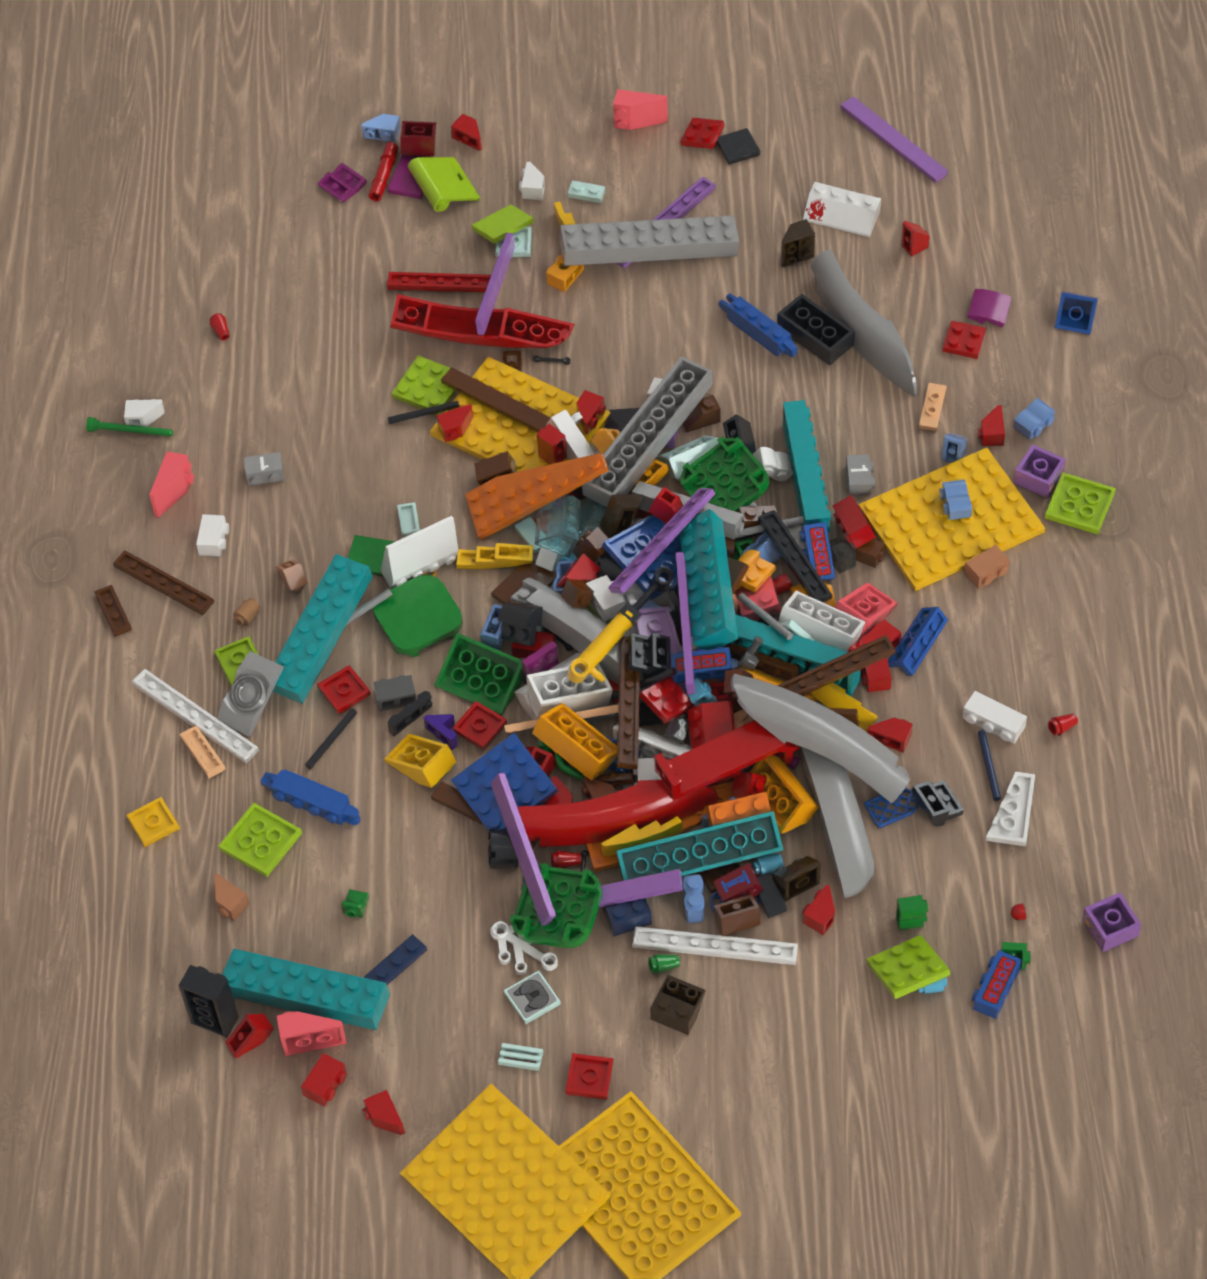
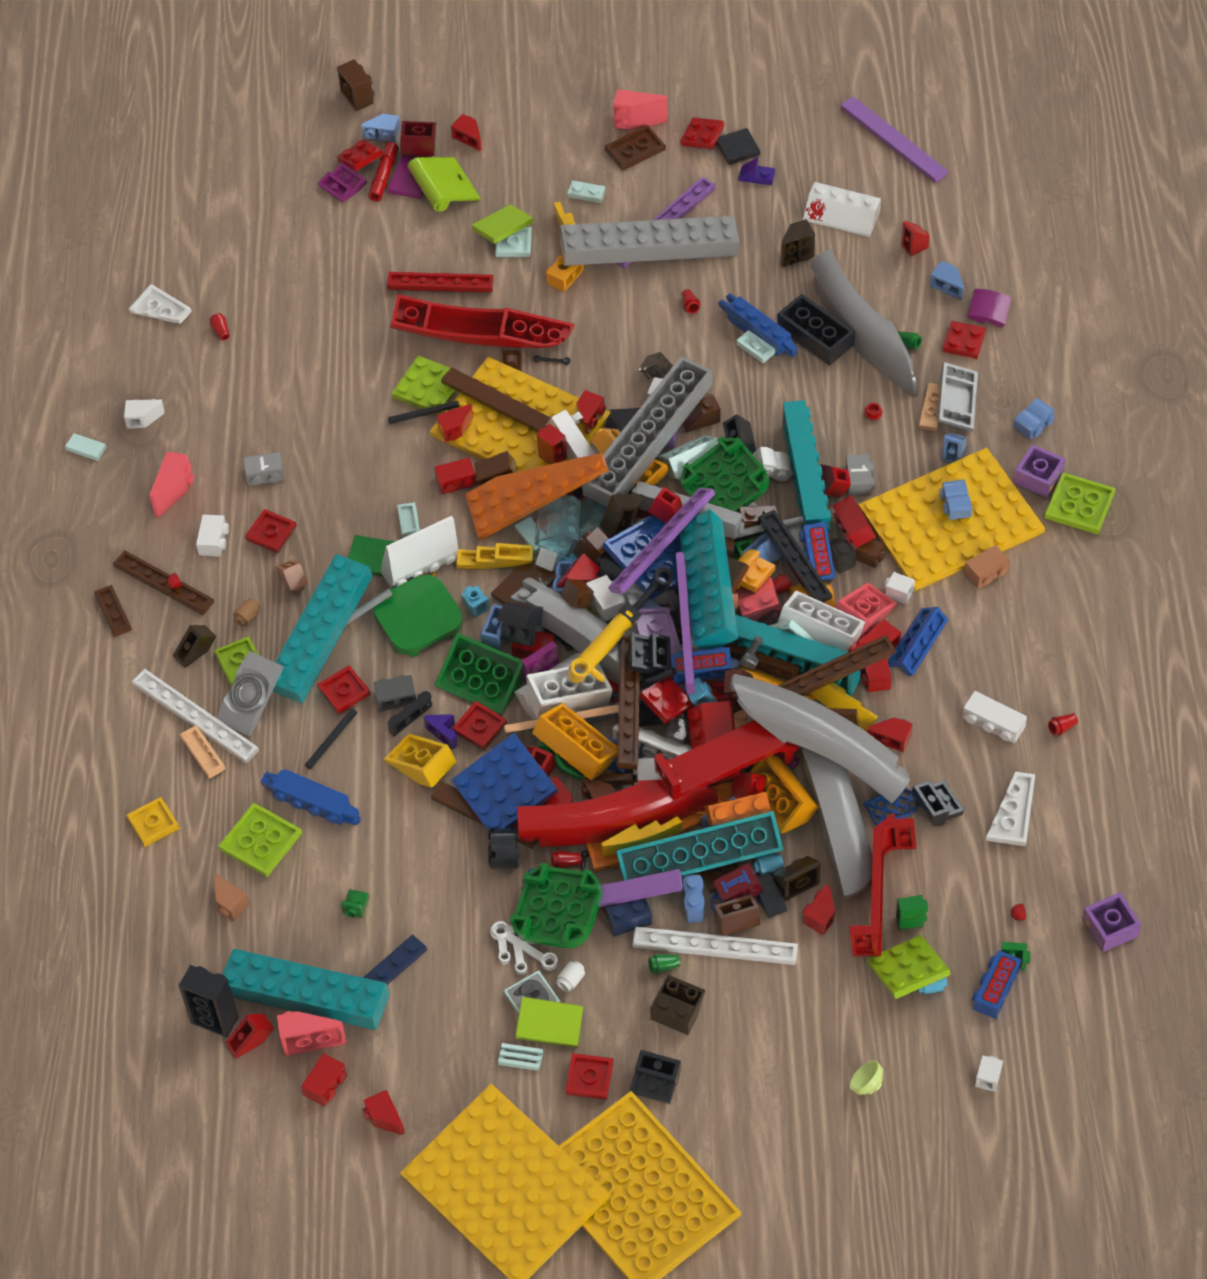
green piece [86,417,173,436] -> none
medium lavender tile [475,233,515,335] -> none
medium lavender tile [491,773,556,926] -> none
white slope [519,162,545,200] -> none
light grey bar [738,593,793,640] -> none
red slope [977,405,1005,446] -> none
dark blue bar [978,730,1001,801] -> none
blue slope [1055,291,1098,334] -> none
none -> light aqua tile [65,433,107,461]
none -> white wing [129,284,192,324]
none -> red hinge [167,572,182,589]
none -> dark brown slope [173,625,217,667]
none -> red plate [245,509,297,553]
none -> red plate [336,140,383,171]
none -> reddish brown brick [337,59,374,111]
none -> red brick [434,457,477,494]
none -> medium azure brick [461,586,490,618]
none -> lime tile [516,997,584,1048]
none -> white brick [556,961,585,992]
none -> reddish brown tile [605,125,666,171]
none -> black brick [629,1050,681,1104]
none -> clear smoke slope [639,352,673,382]
none -> red cone [681,289,701,314]
none -> light aqua plate [737,330,775,363]
none -> dark purple slope [738,157,775,185]
none -> red slope [820,464,851,498]
none -> yellowish green piece [849,1060,883,1095]
none -> red panel [850,813,917,956]
none -> red plate [864,403,883,420]
none -> white brick [884,572,915,605]
none -> green cone [897,331,922,350]
none -> medium blue slope [930,261,964,300]
none -> light grey slope [936,362,978,431]
none -> white brick [975,1055,1003,1092]

